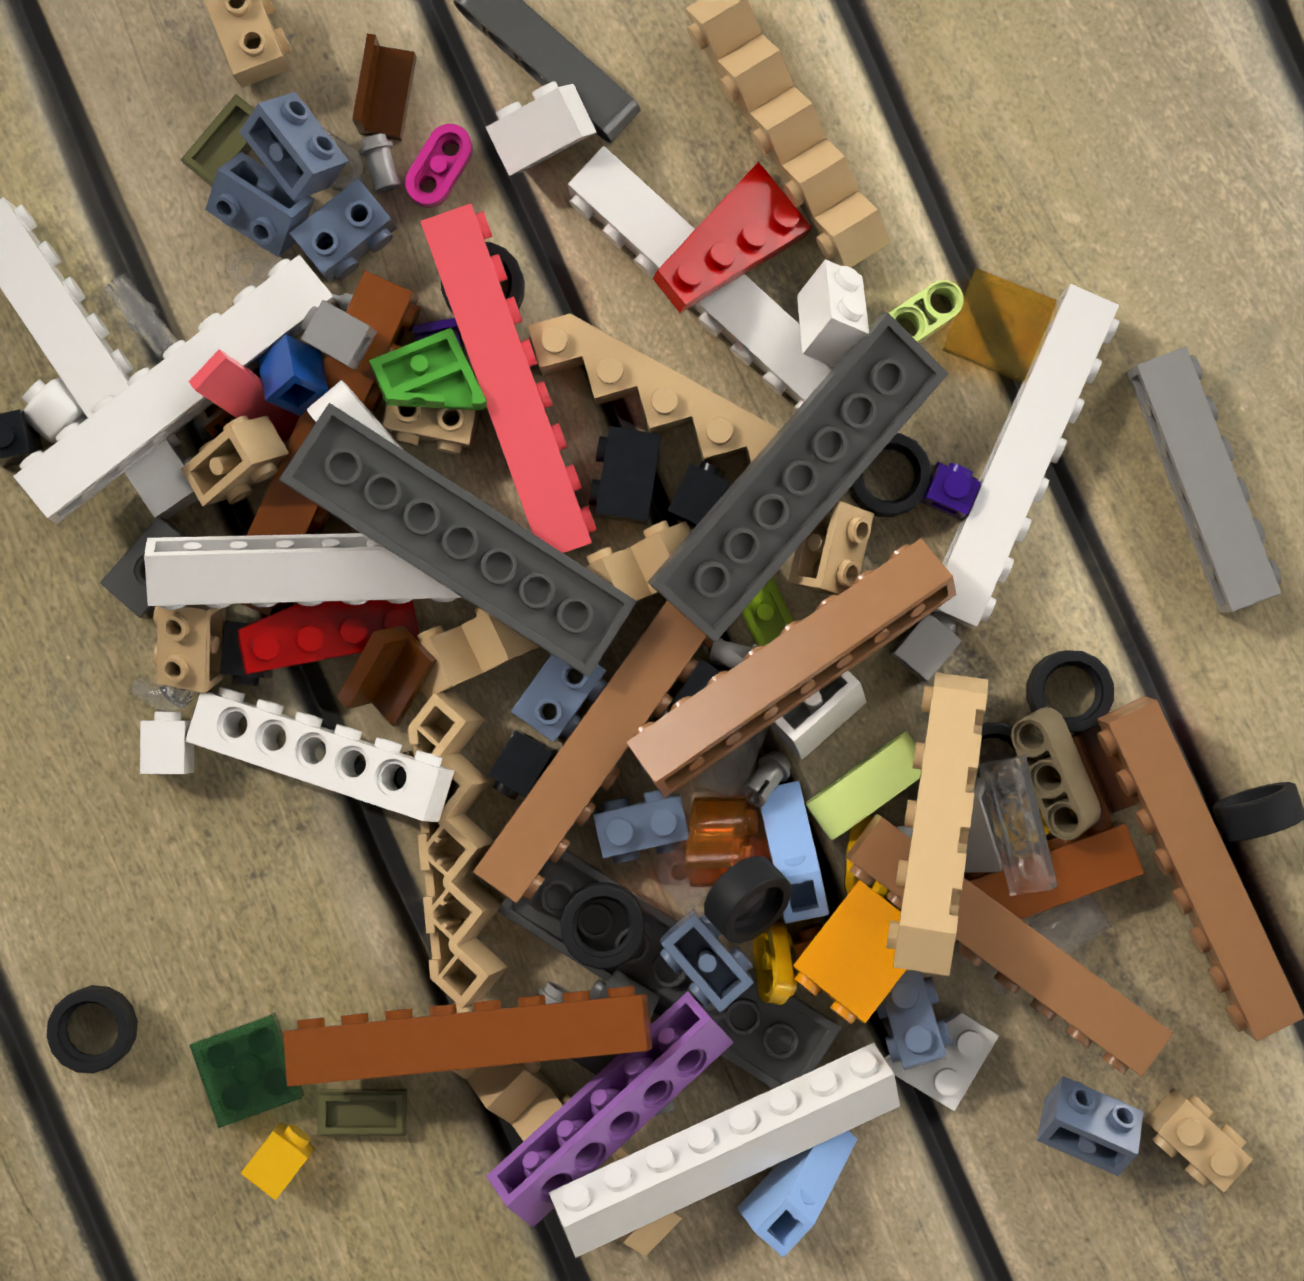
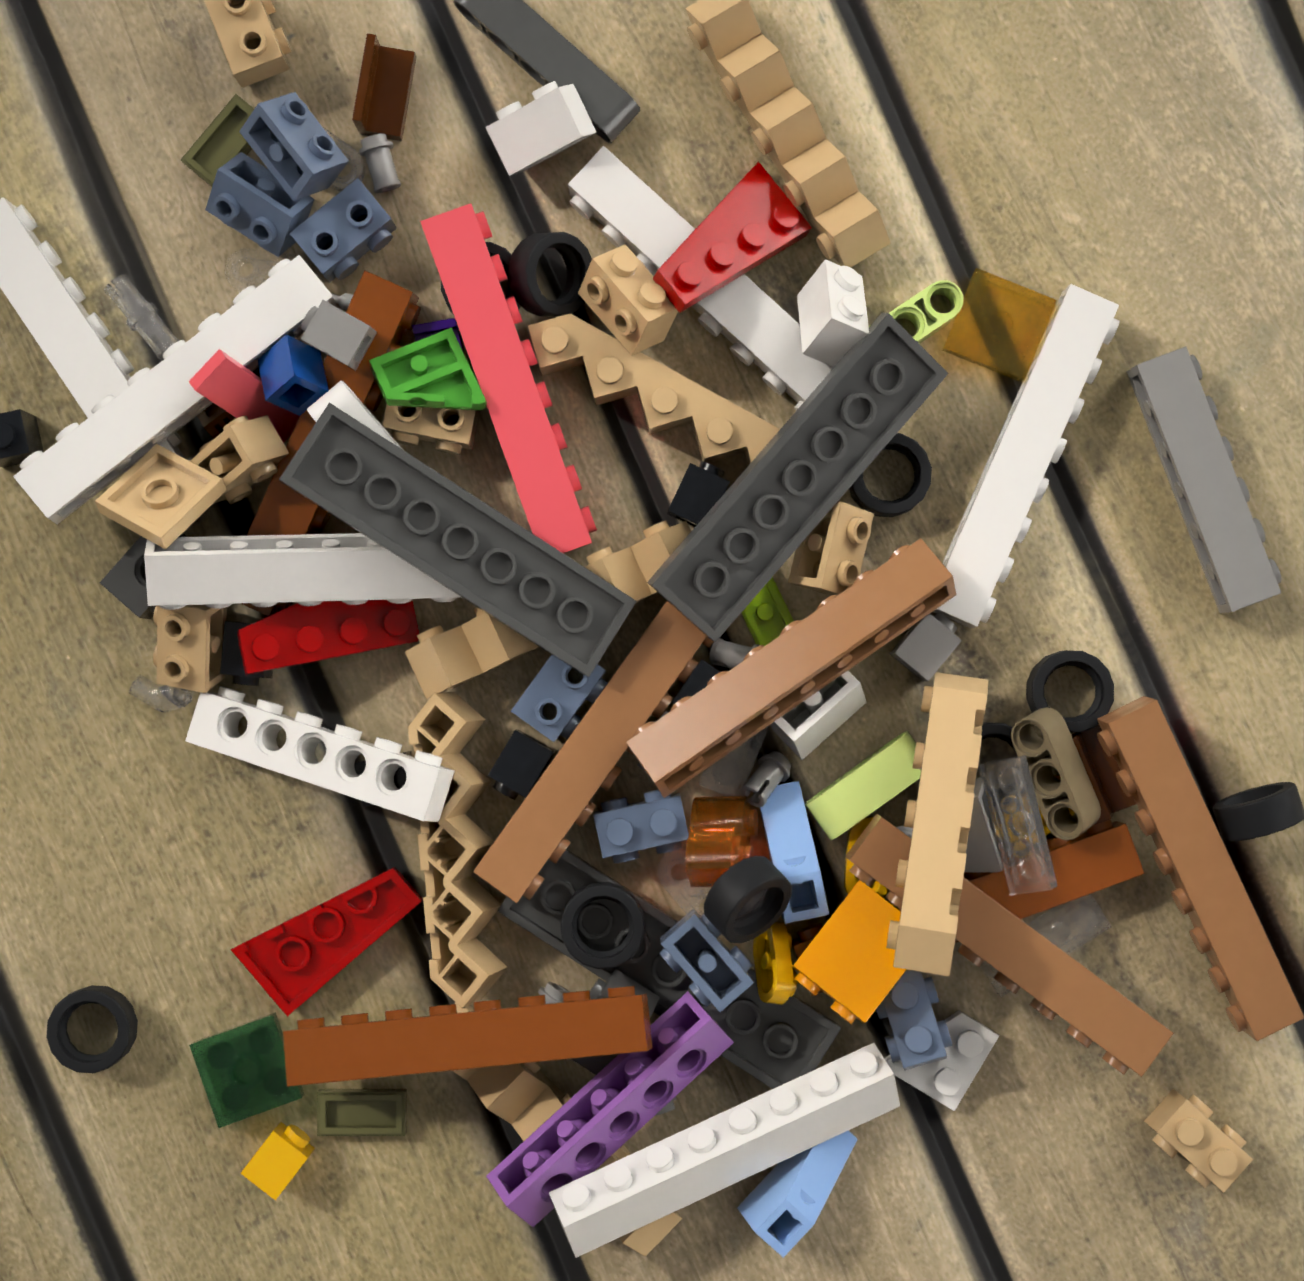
white head [22,378,88,443] -> none
white brick [140,712,195,774] -> none
reddish brown panel [337,626,437,726] -> none
dark pink plate [405,124,473,208] -> none
black brick [588,426,662,525] -> none
dark purple brick [920,462,981,520] -> none
sand blue brick [1037,1076,1144,1176] -> none
none -> tan plate [95,444,226,549]
none -> red wing [230,867,423,1017]
none -> black tyre [508,232,592,316]
none -> tan brick [578,244,678,356]

